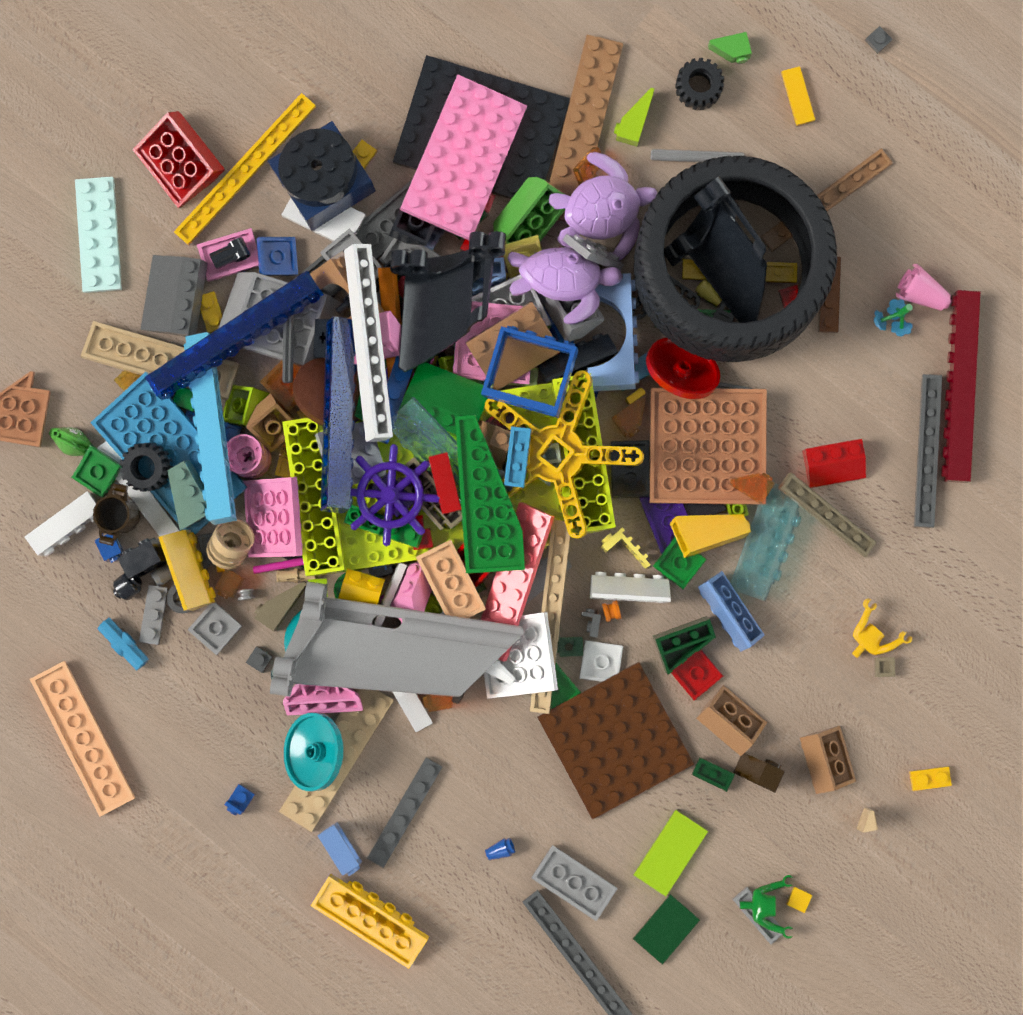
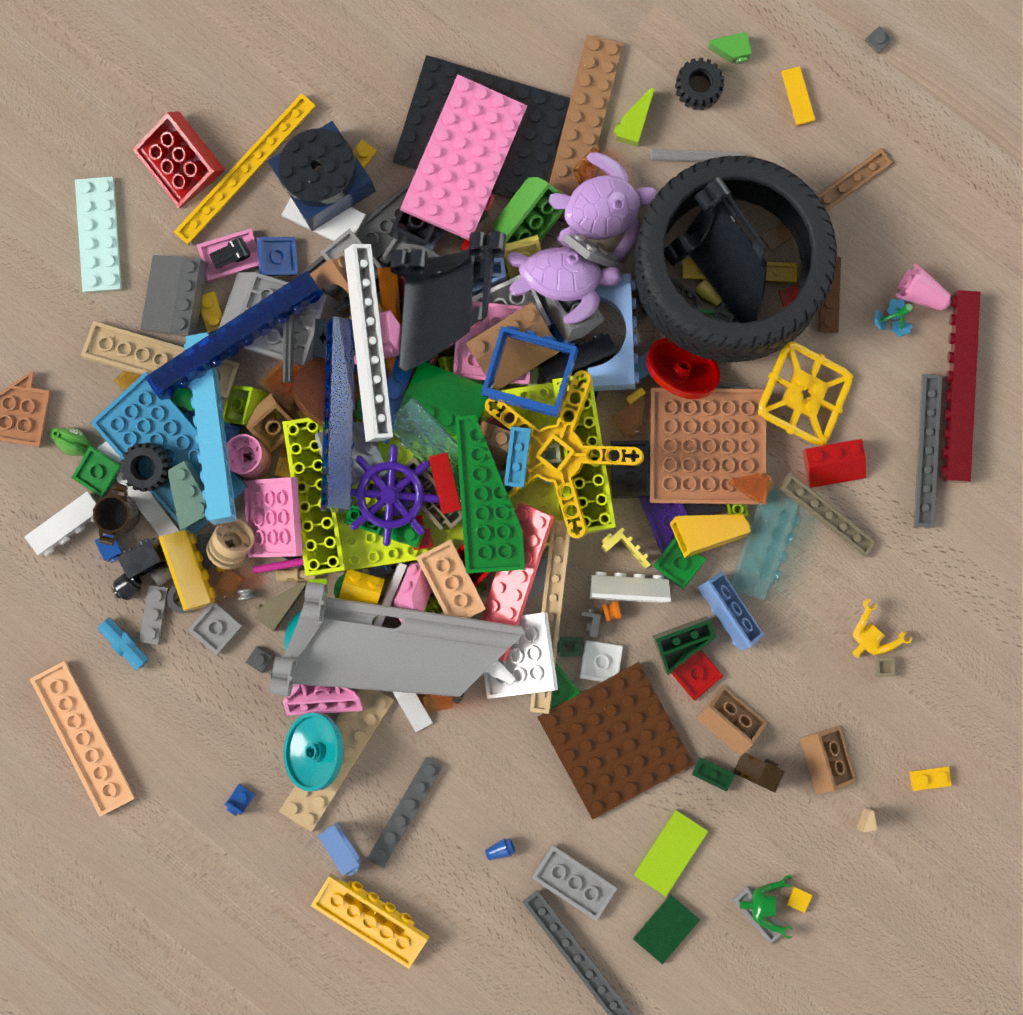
none -> yellow plate [757,341,854,446]

